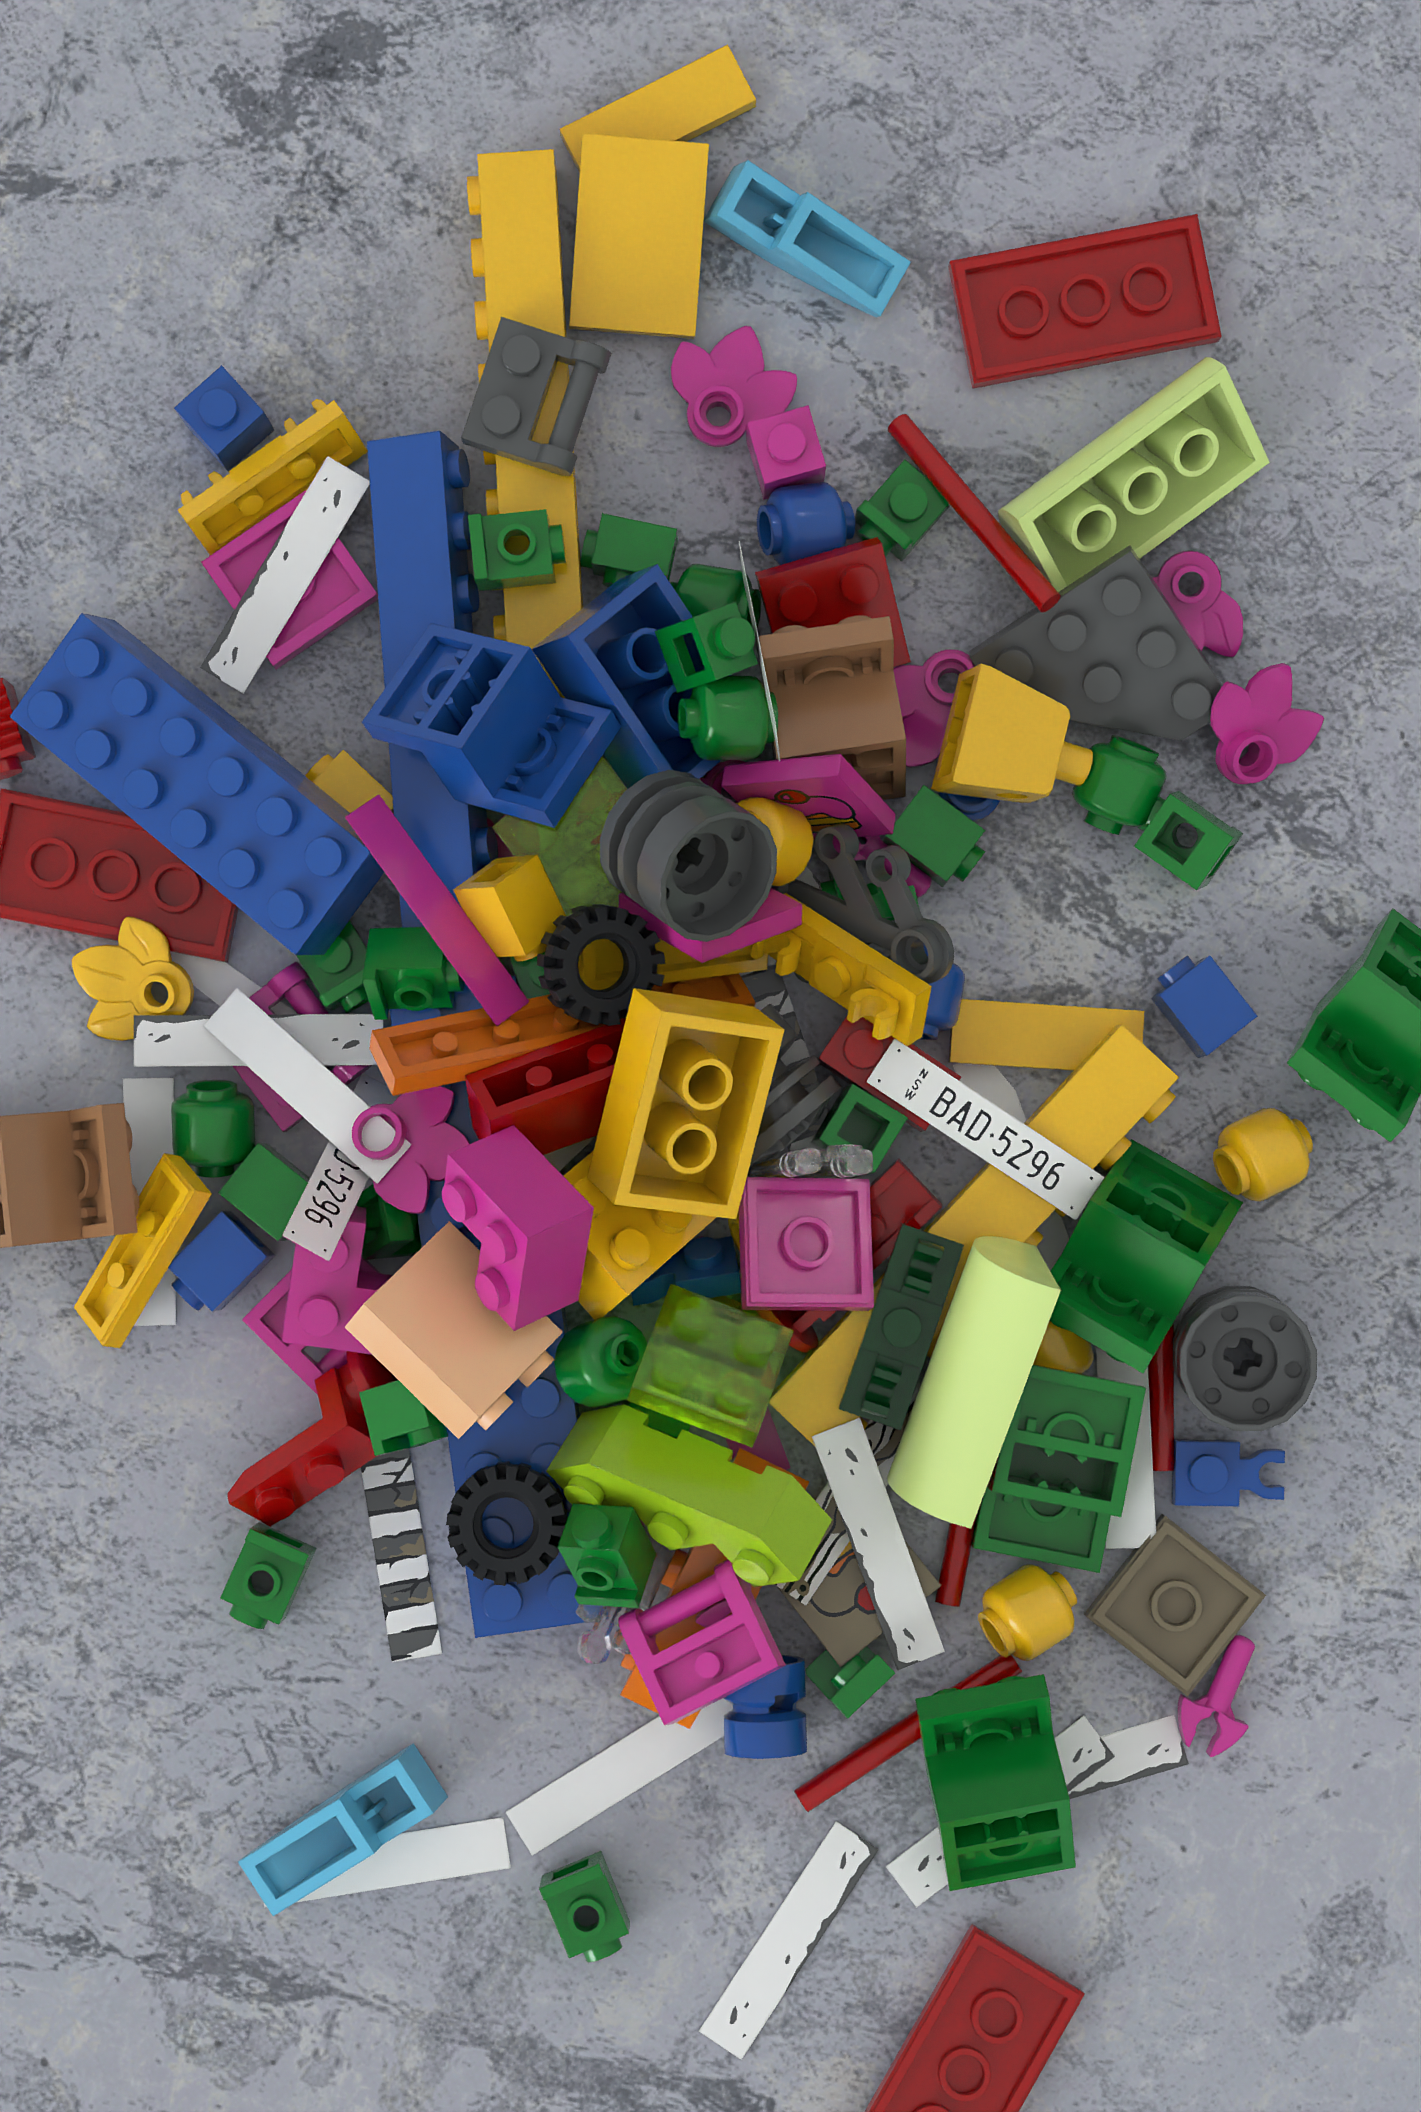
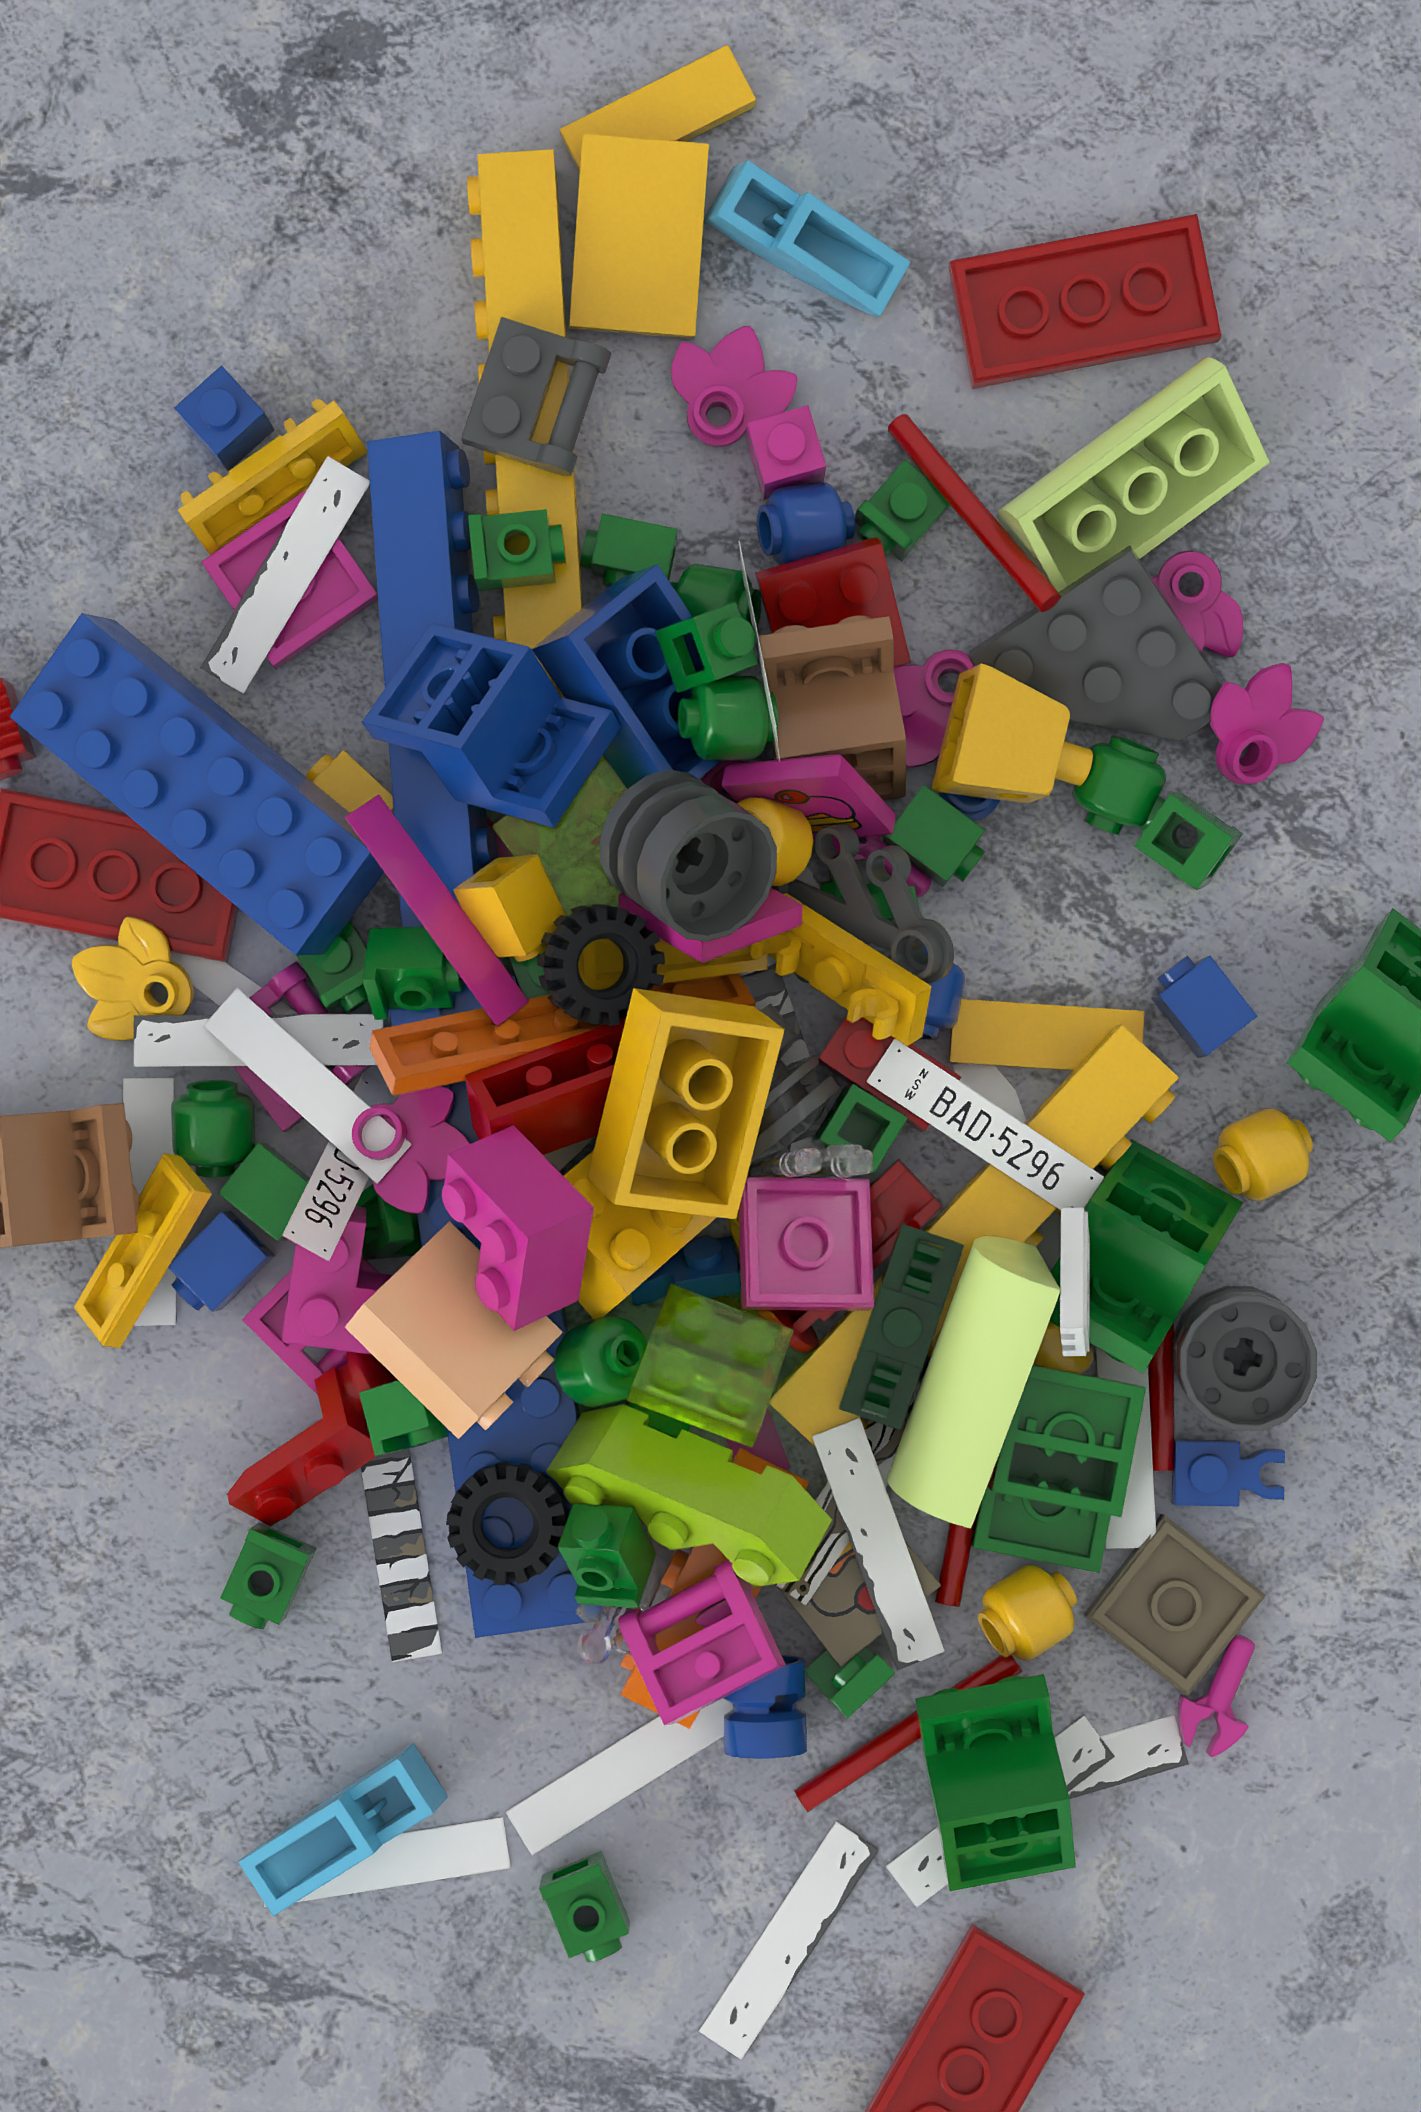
none -> white tile [1060,1207,1090,1356]

